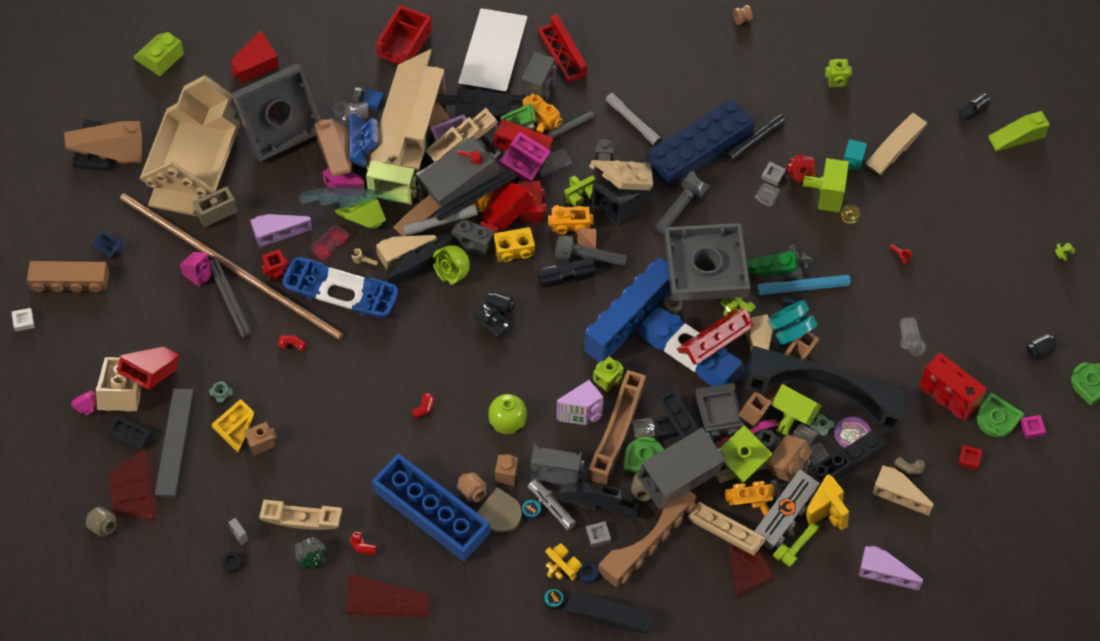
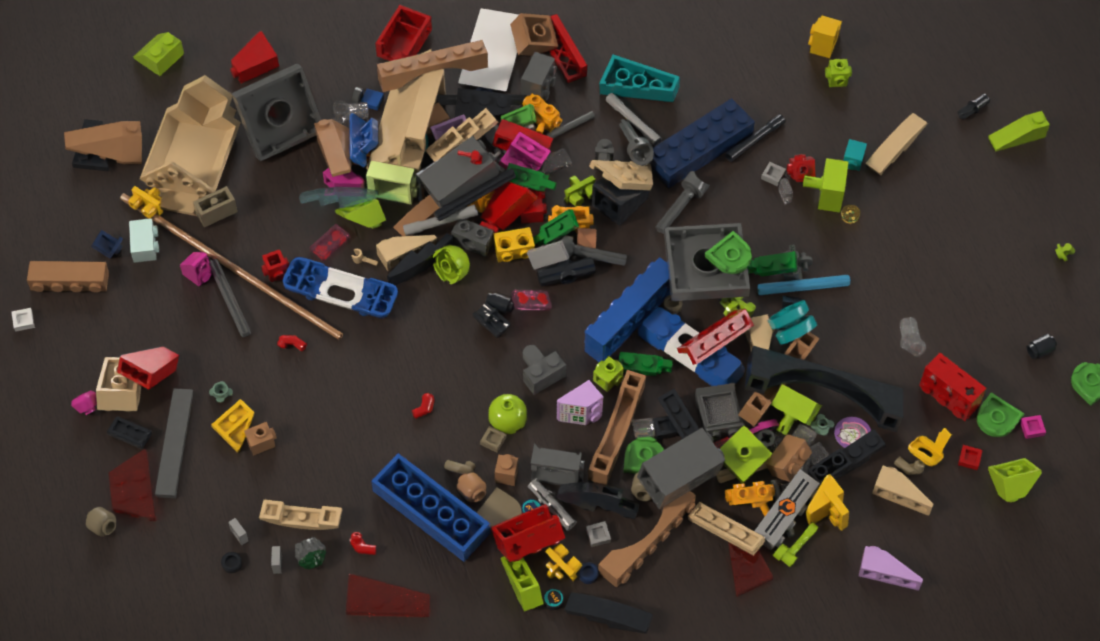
lavender slope [250,214,313,248] -> none
medium nougat wheel [733,5,753,25] -> none
clear tile [755,182,780,207] -> none
red hand [890,244,913,265] -> none
none -> yellow hips [128,186,163,219]
none -> light aqua brick [129,219,159,263]
none -> light grey tile [271,546,282,574]
none -> medium nougat arch [377,40,488,92]
none -> dark tan arm [444,460,476,474]
none -> dark tan tile [480,426,507,453]
none -> red piece [490,504,565,562]
none -> lime slope [501,556,543,611]
none -> green hinge [507,163,557,192]
none -> medium nougat slope [510,13,558,56]
none -> clear pink tile [511,290,552,310]
none -> dark grey brick [523,345,566,395]
none -> light grey tile [527,240,569,269]
none -> green hinge [533,209,579,246]
none -> teal wedge [599,54,680,102]
none -> dark grey piece [619,119,654,166]
none -> green hinge [619,352,672,376]
none -> bright green tile [705,231,752,274]
none -> clear tile [778,178,793,204]
none -> yellow brick [808,16,842,58]
none -> yellow piece [908,428,952,466]
none -> lime slope [988,458,1042,502]

